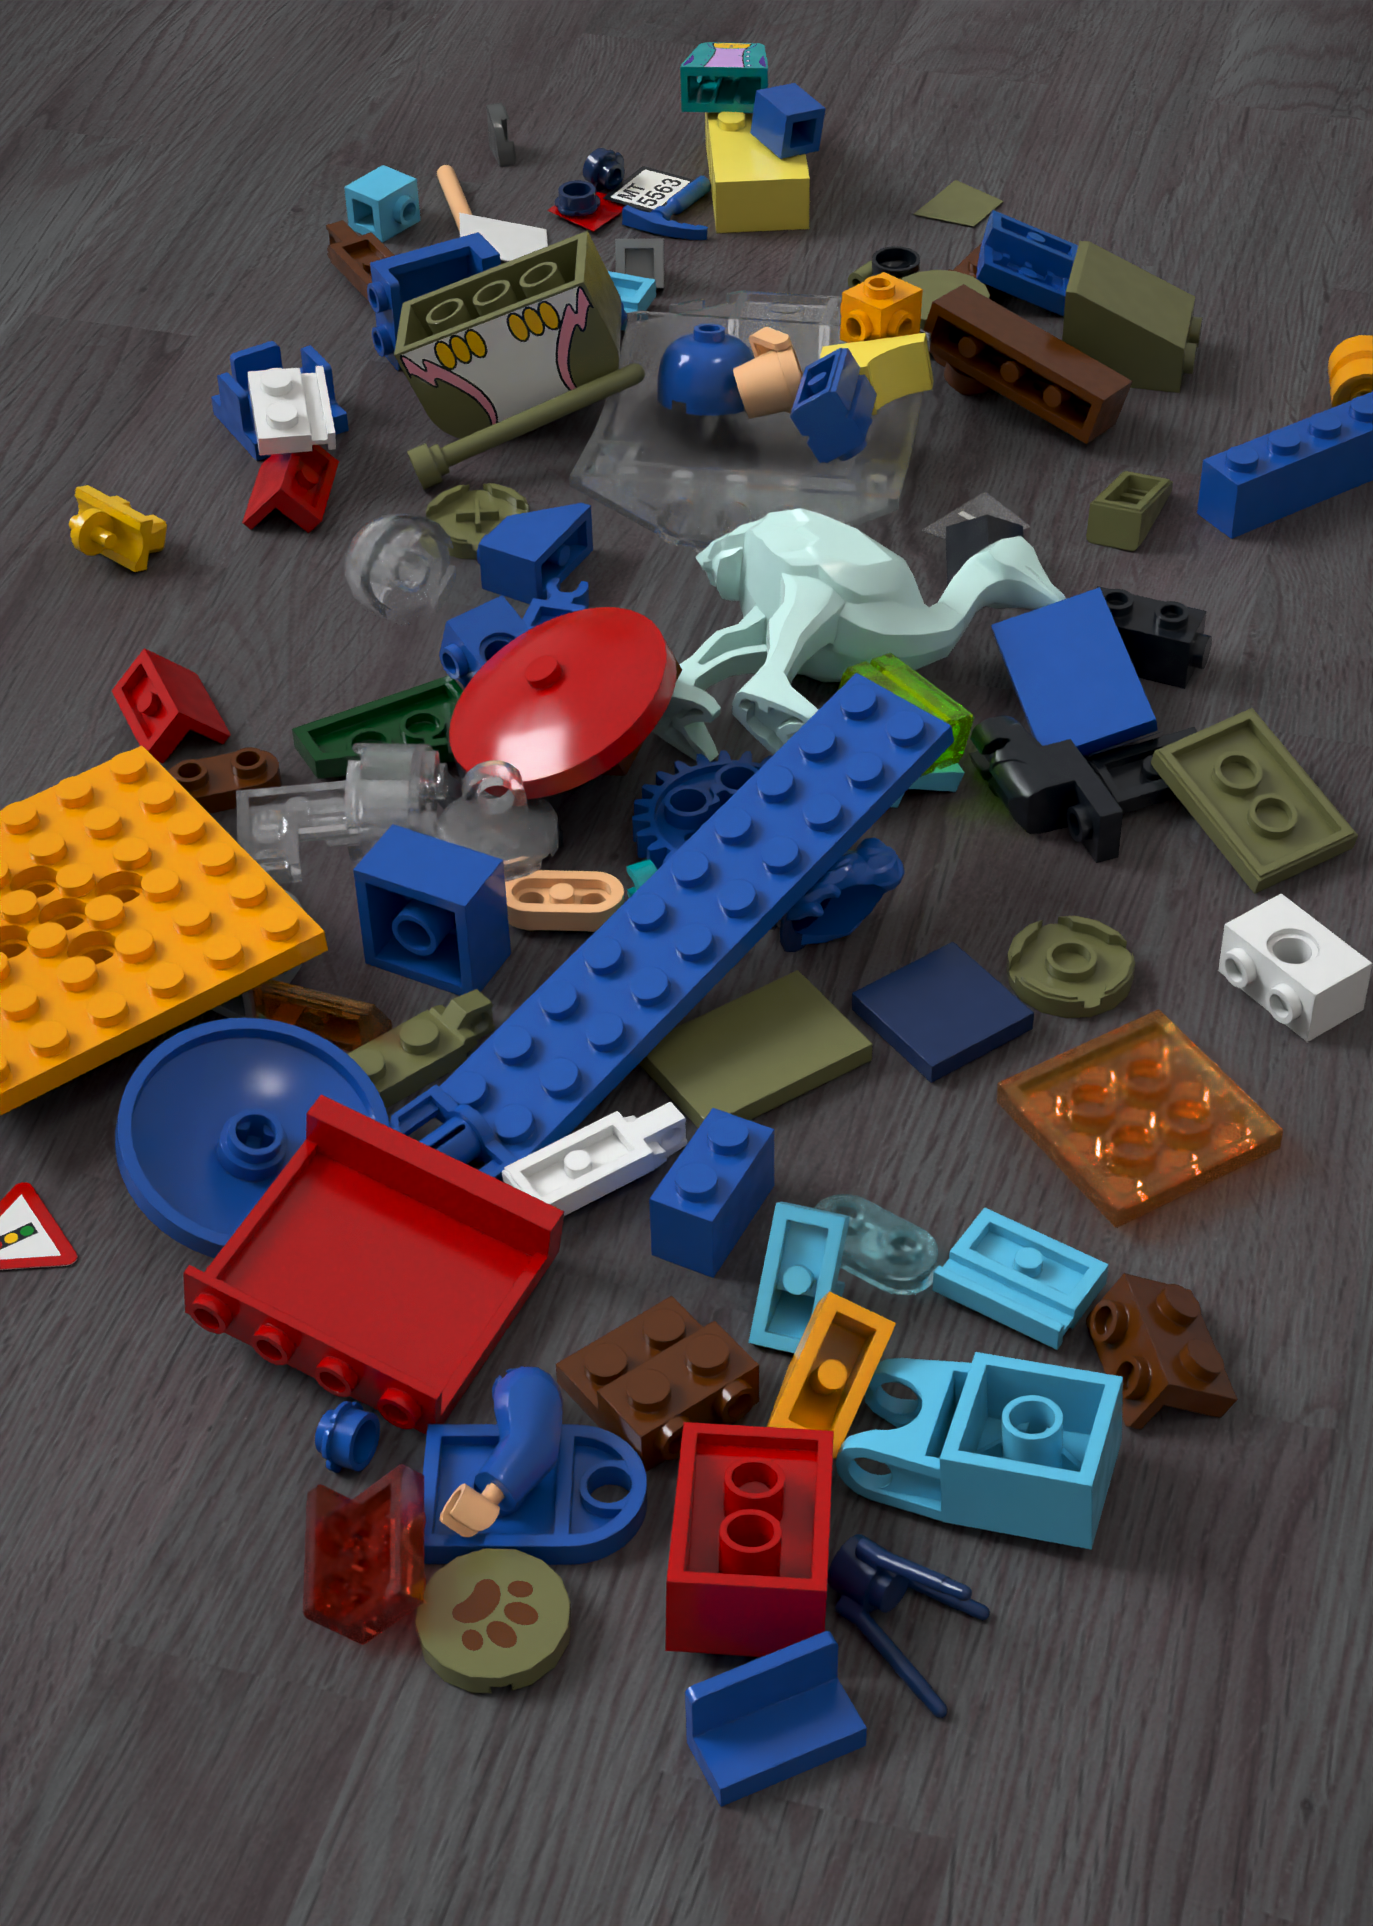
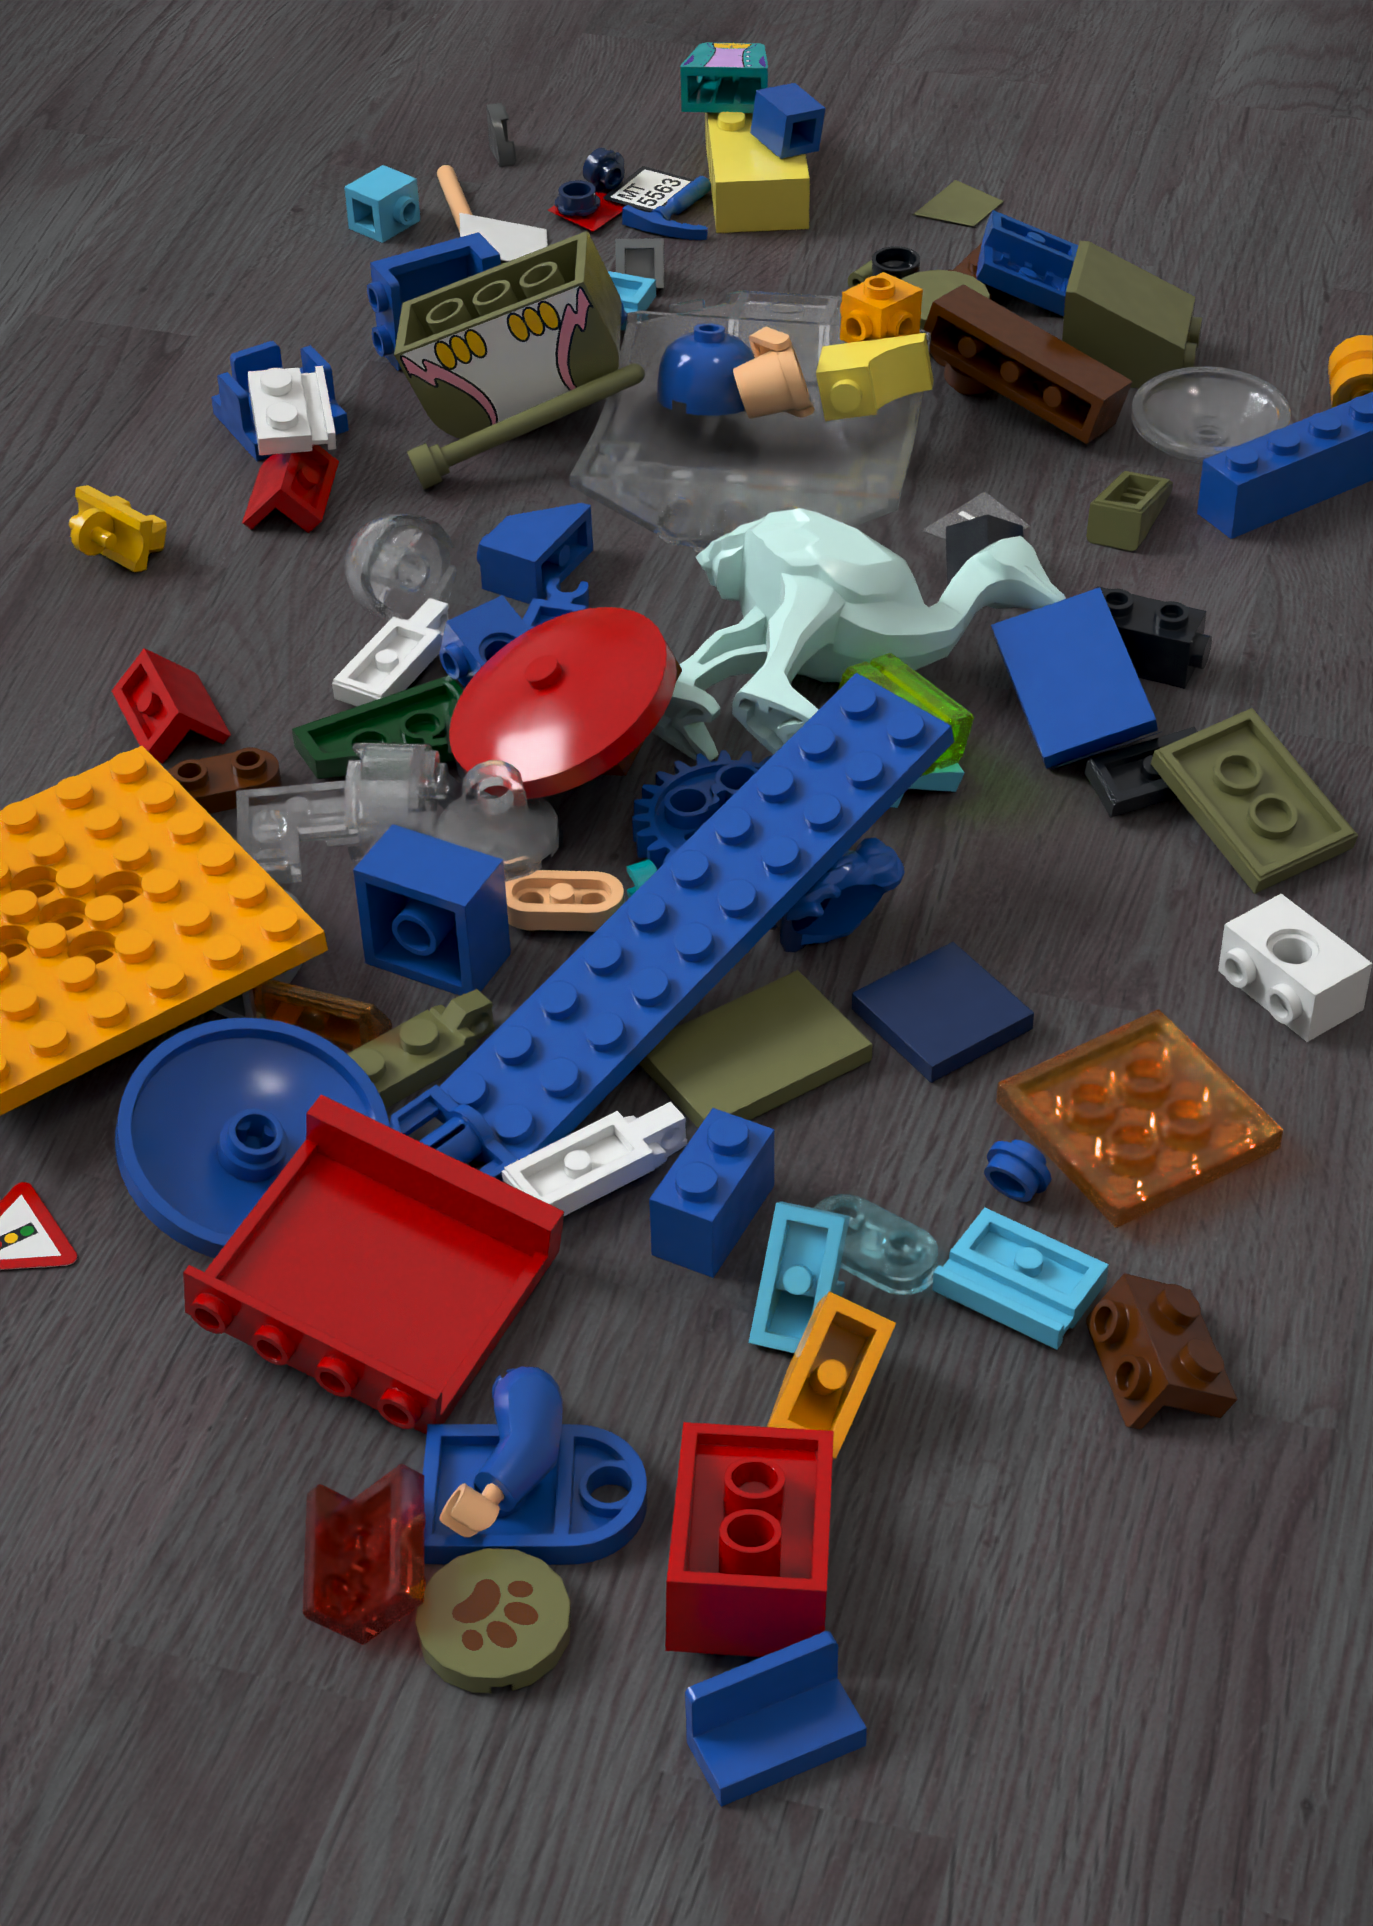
blue plate [315,1401,380,1473] -> none
reddish brown hinge [326,220,395,301] -> none
olive tile [425,483,529,559] -> none
reddish brown plate [556,1296,759,1472] -> none
blue brick [790,347,877,464] -> none
dark blue plant [827,1534,990,1718] -> none
medium azure brick [835,1352,1123,1550] -> none
black plate [969,715,1123,863] -> none
olive tile [1006,915,1135,1018] -> none
none -> white hinge [332,598,449,706]
none -> blue plate [984,1140,1052,1202]
none -> clear dish [1131,366,1291,465]

